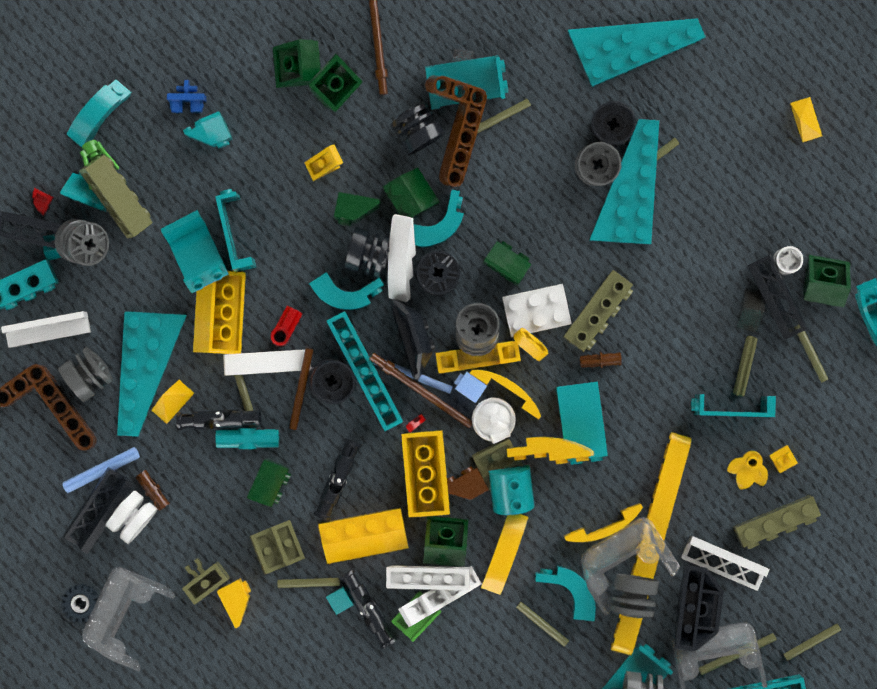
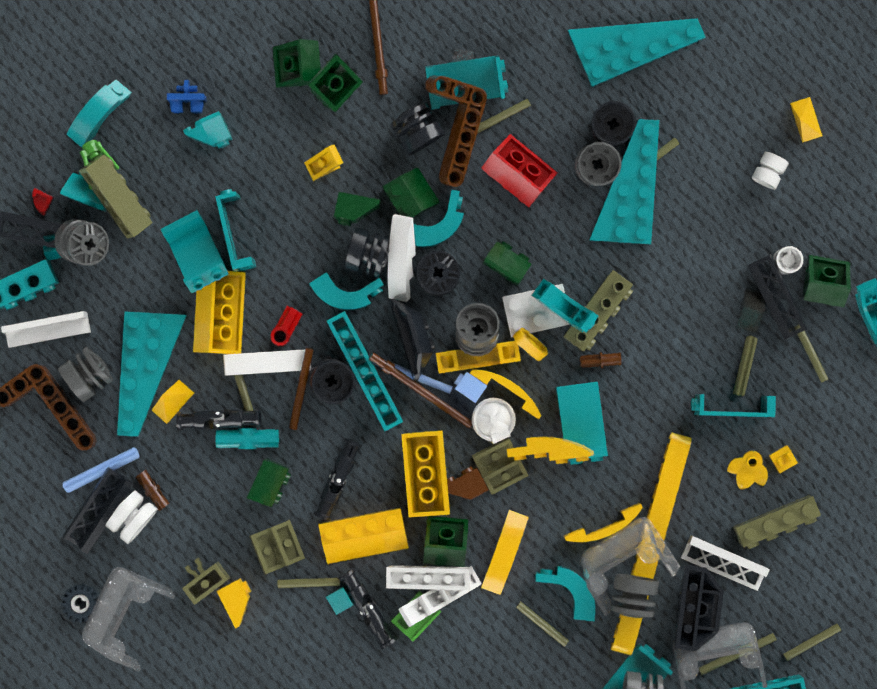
red tile [406,414,426,432] -> none
teal brick [488,465,535,515] -> none
none -> red slope [481,134,557,207]
none -> teal arch [531,279,599,333]
none -> white wheel [752,152,789,190]

